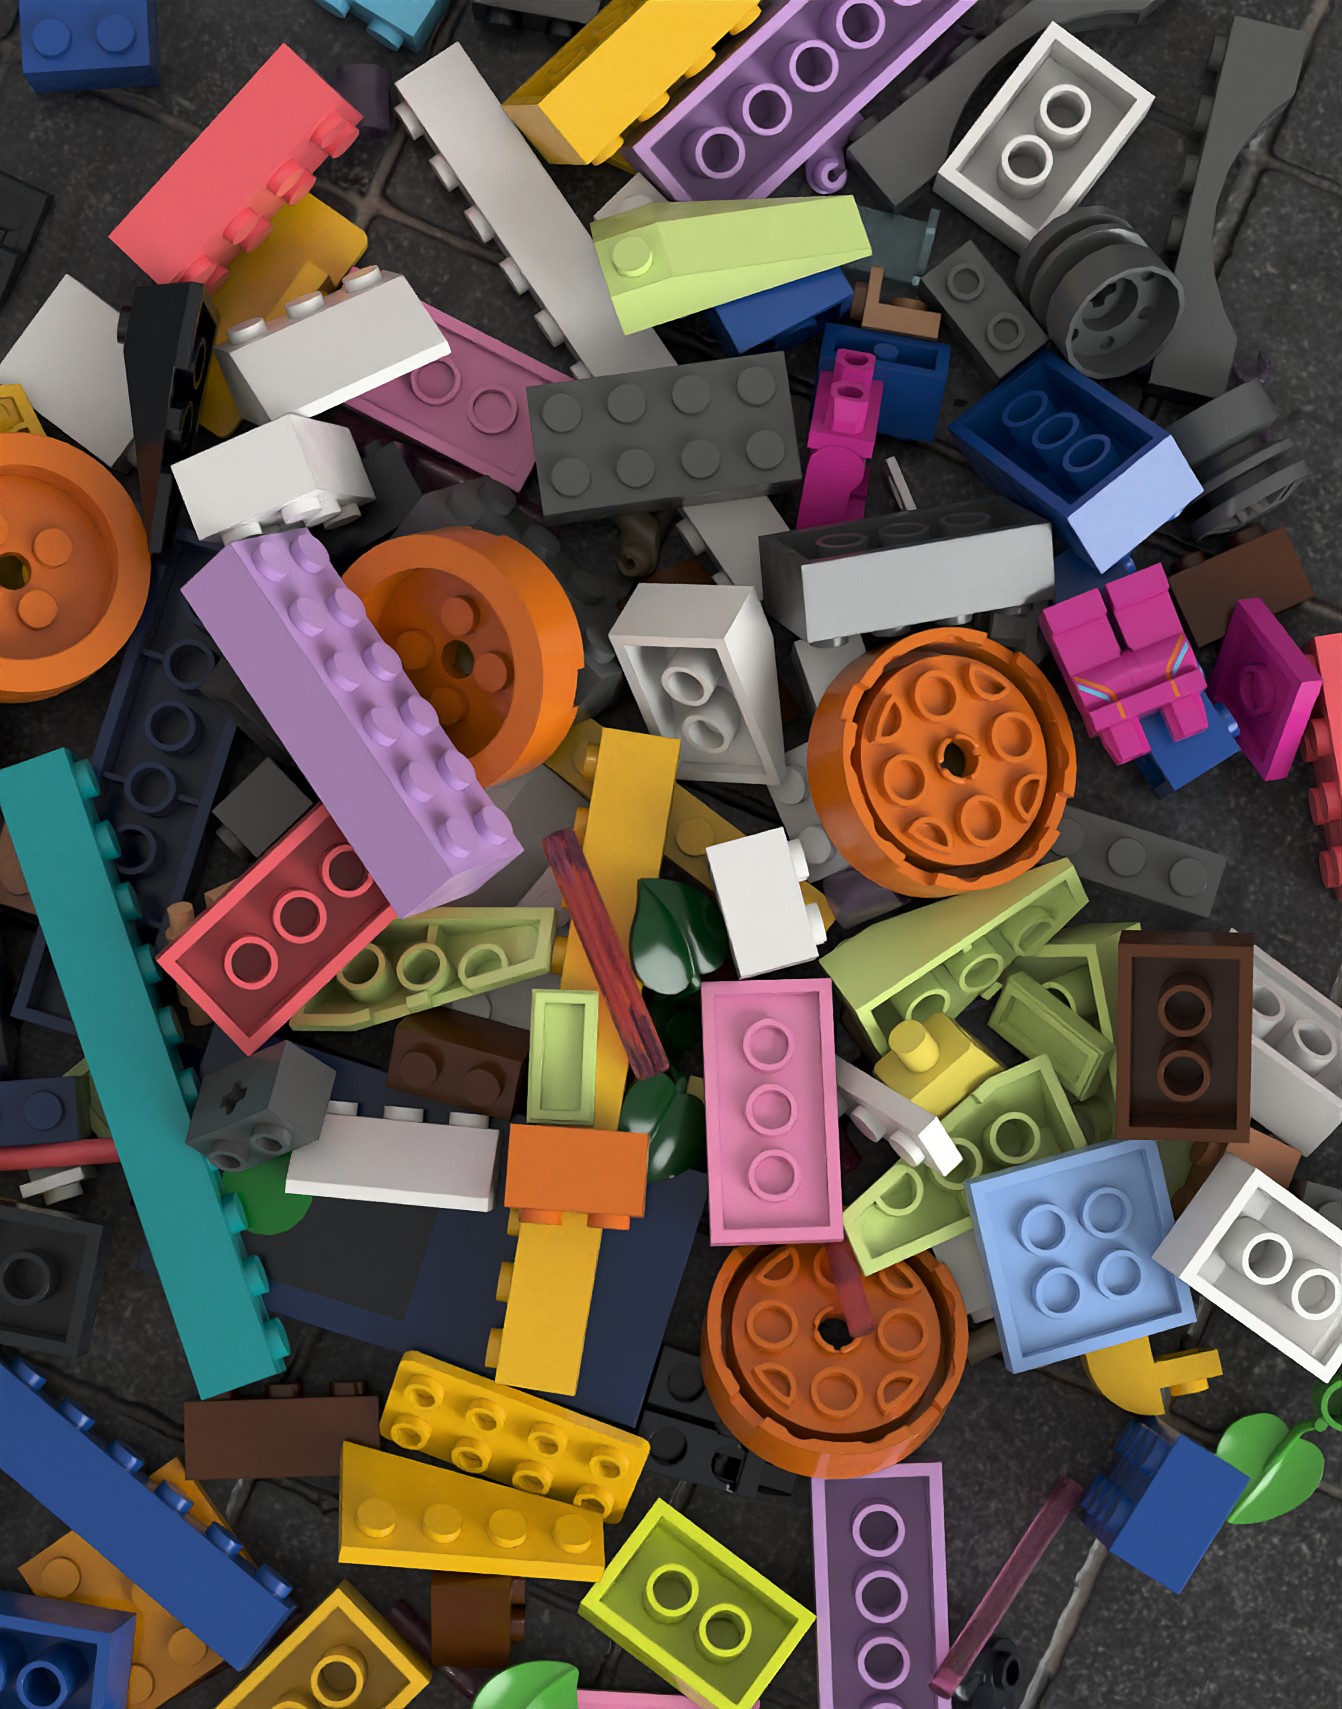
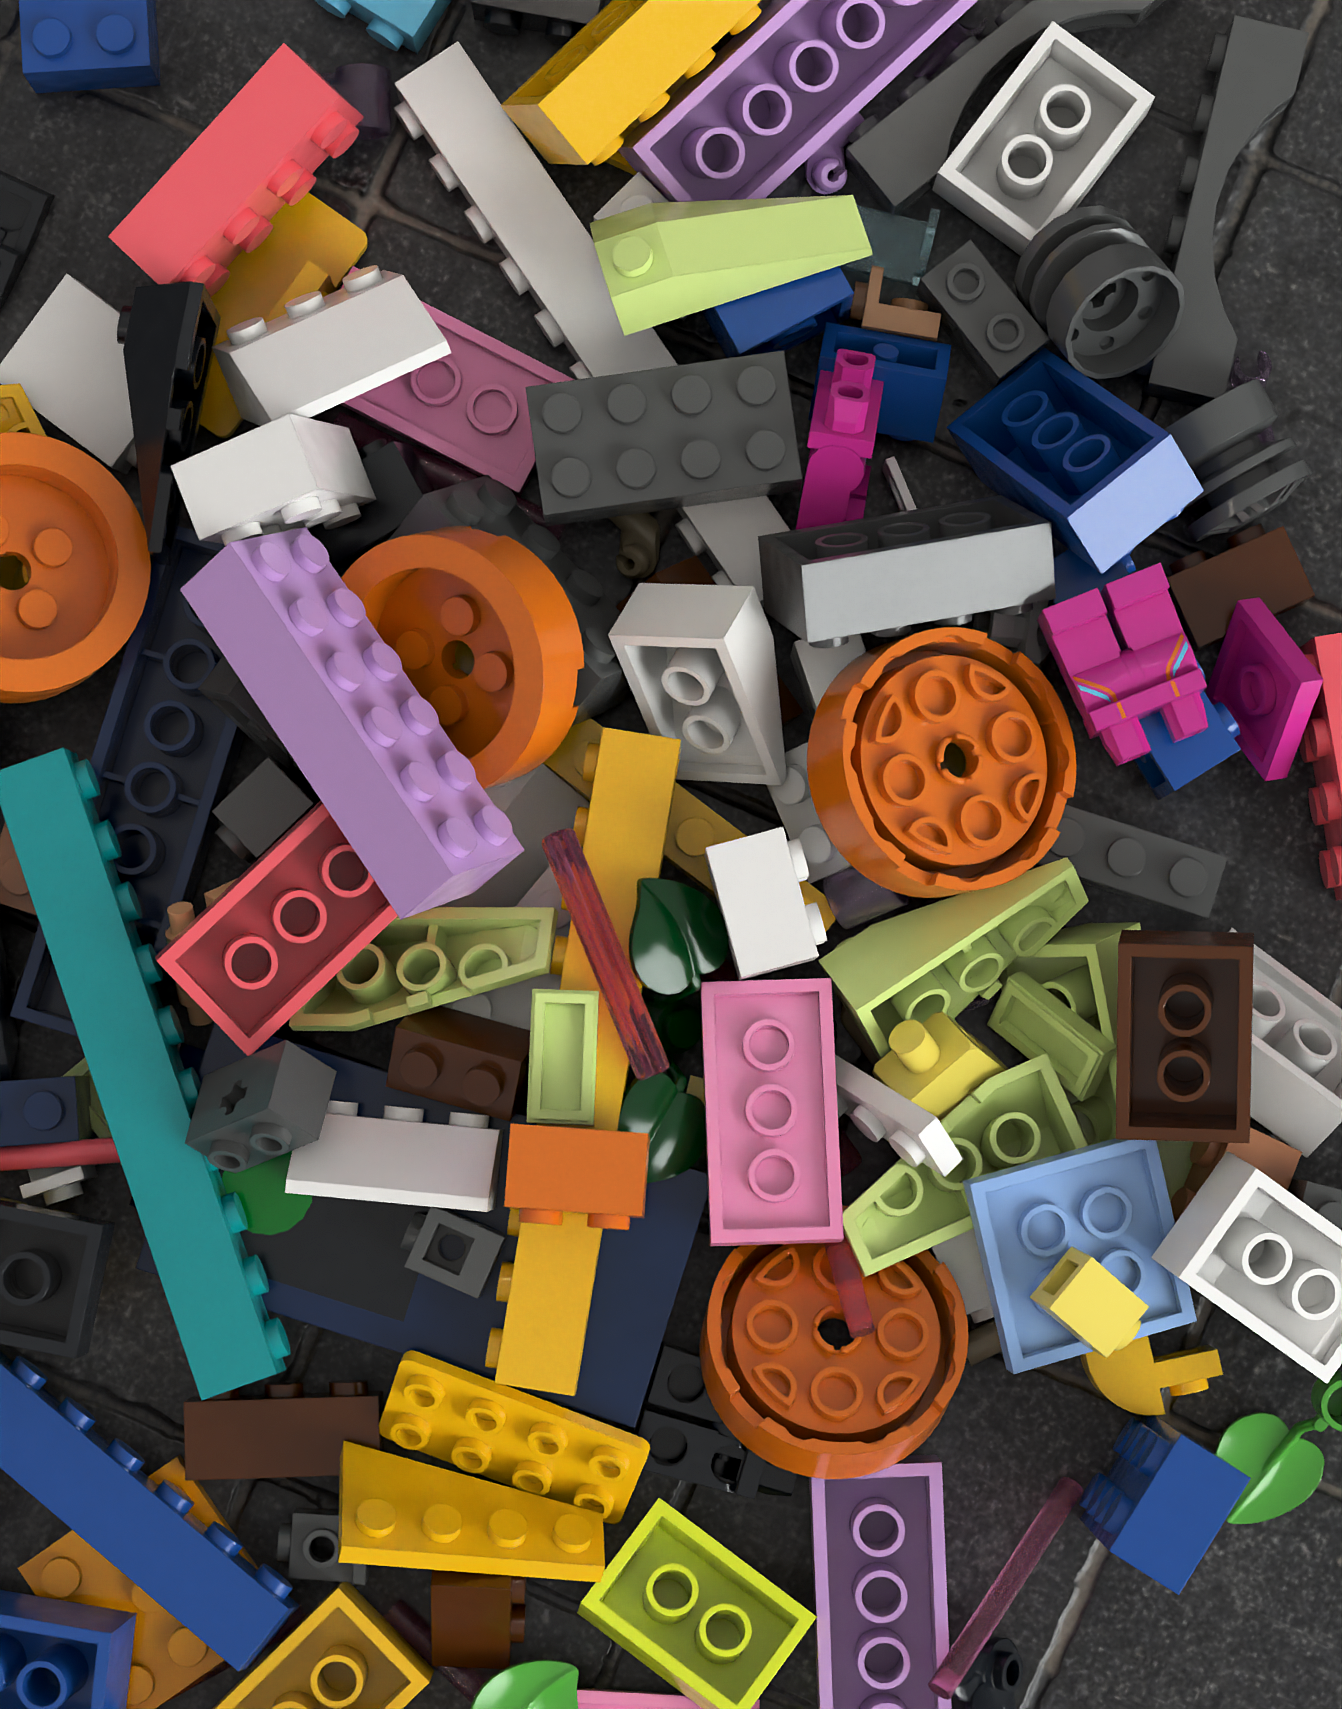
none -> dark grey brick [277,1507,371,1585]
none -> dark grey brick [400,1207,508,1299]
none -> light yellow brick [1030,1246,1149,1358]

